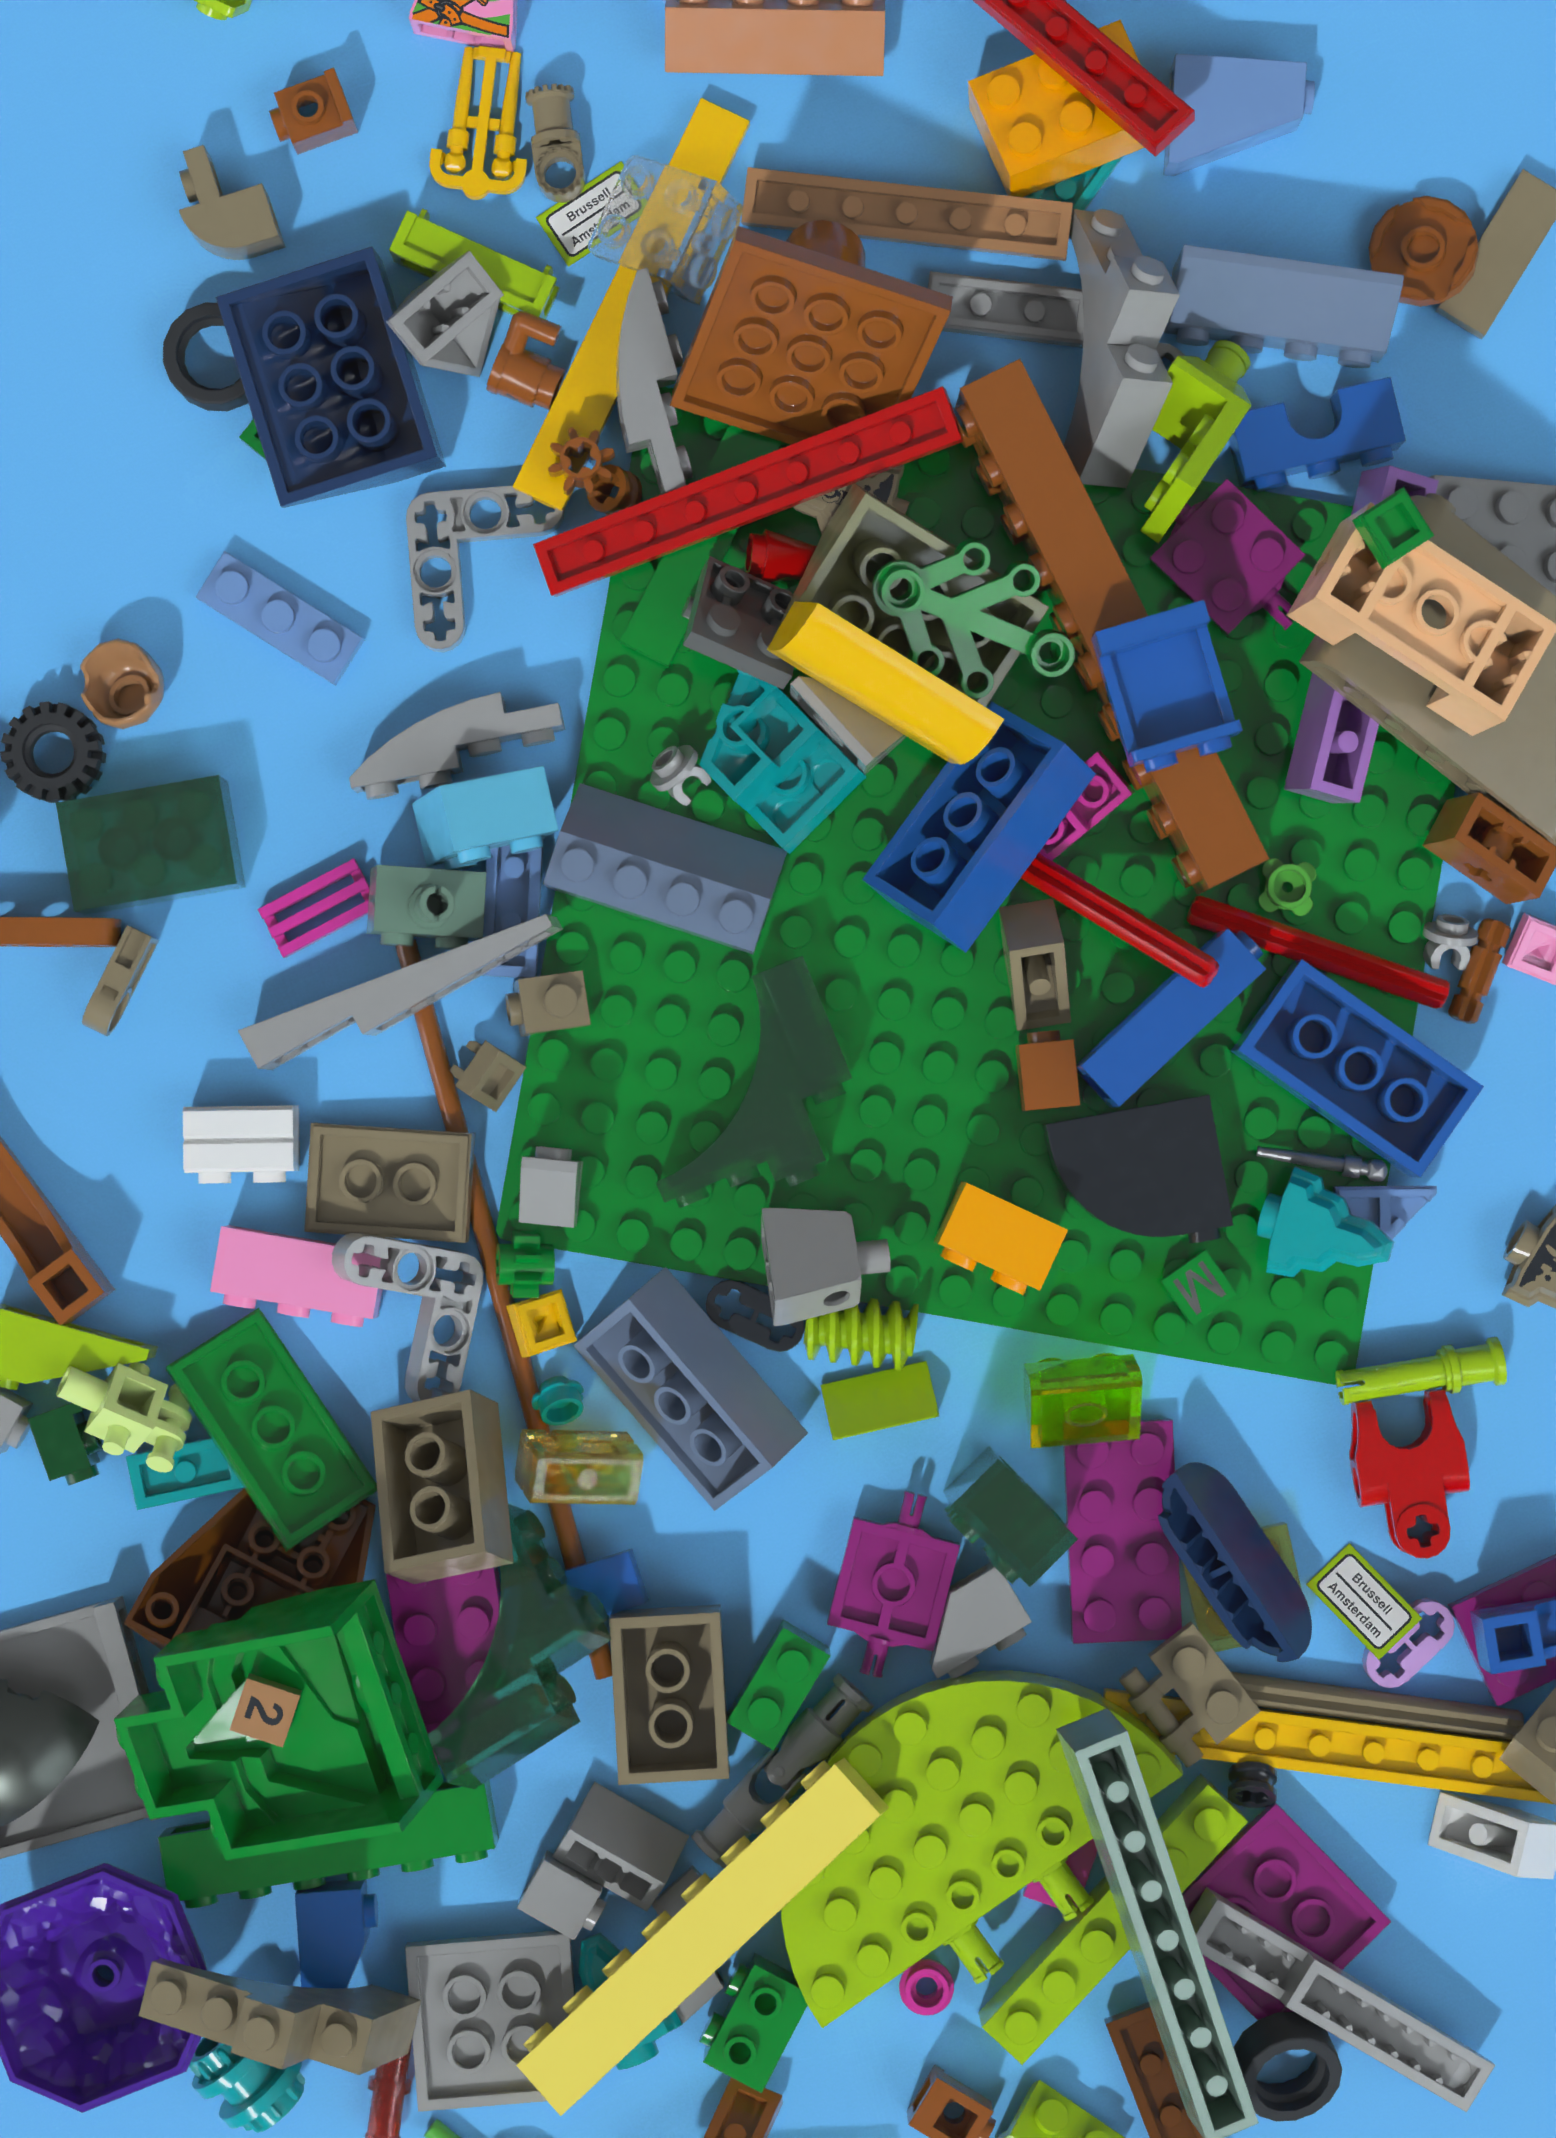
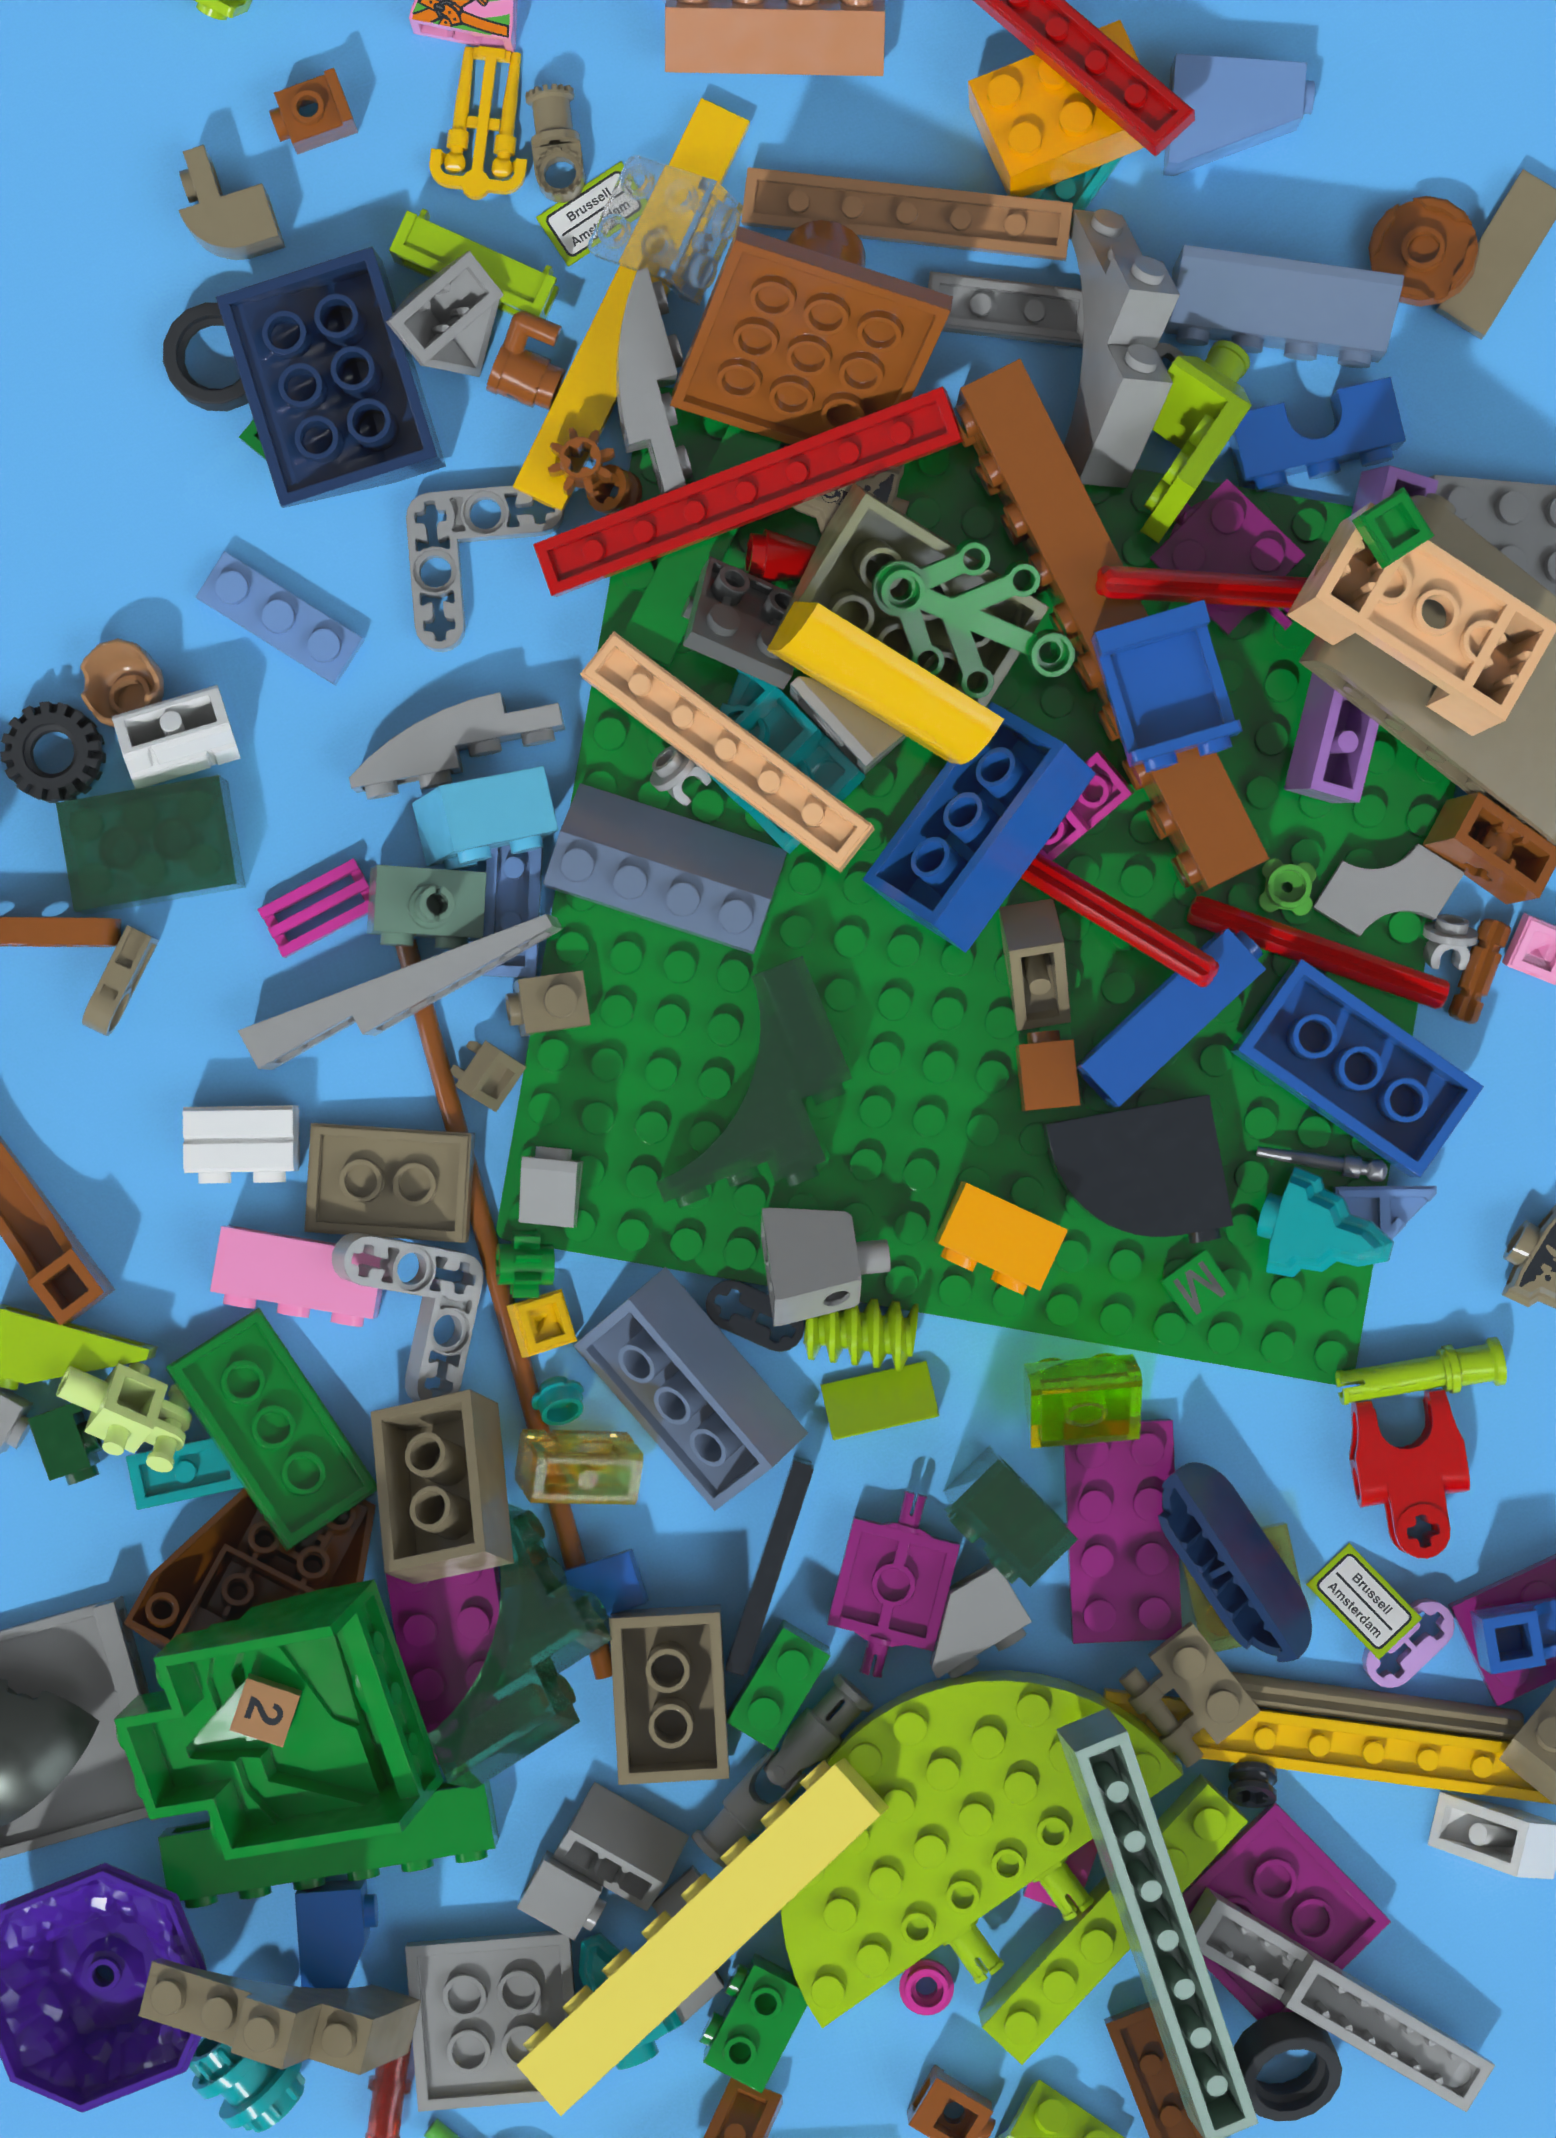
none -> white brick [111,685,241,790]
none -> light nougat tile [580,632,875,873]
none -> black tile [725,1456,814,1676]
none -> red axle [1095,565,1308,608]
none -> light grey tile [1312,844,1465,937]

